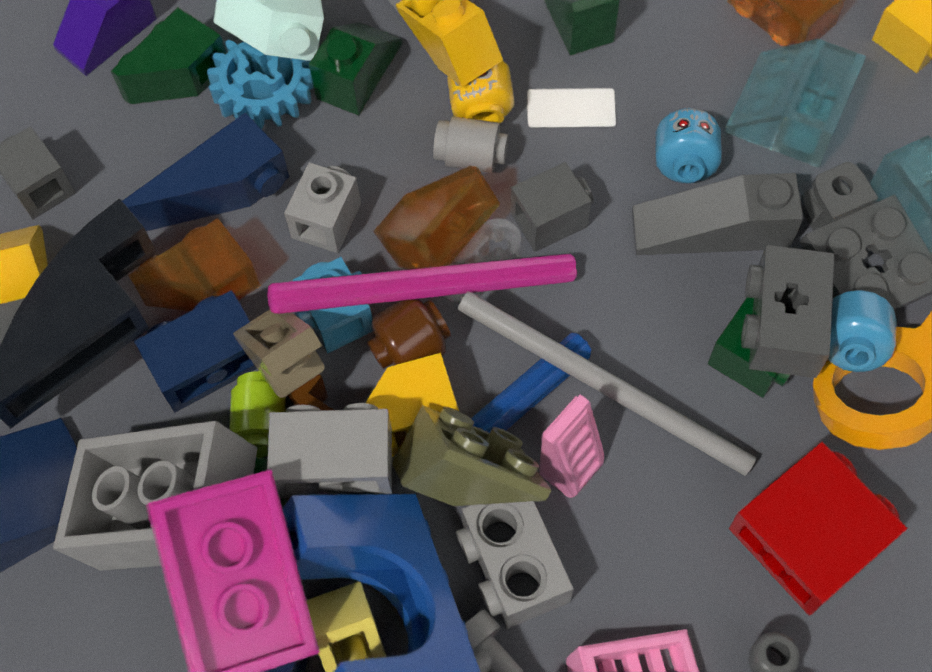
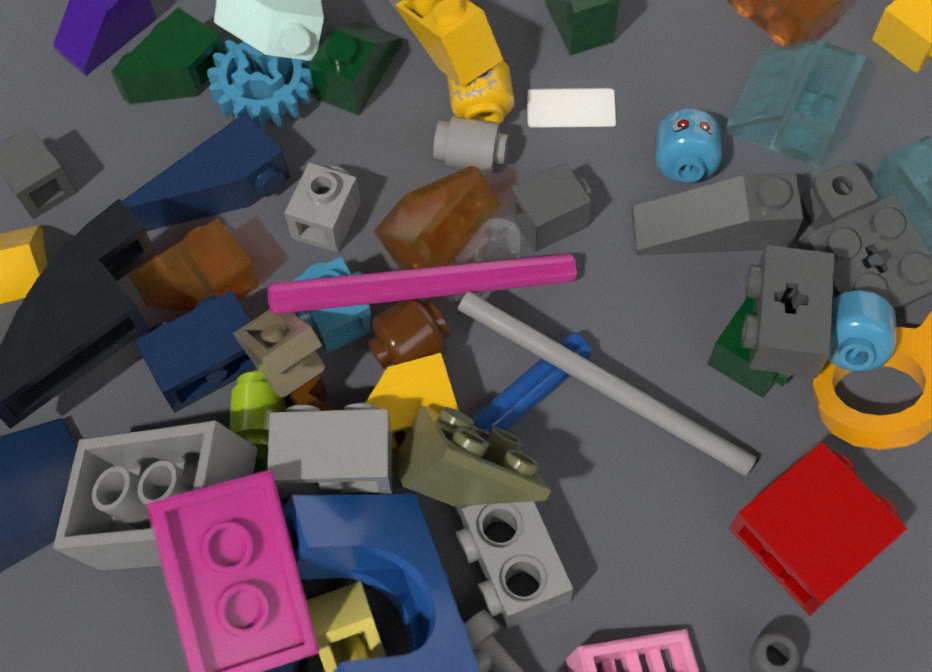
bright pink slope [539,394,604,498] -> none

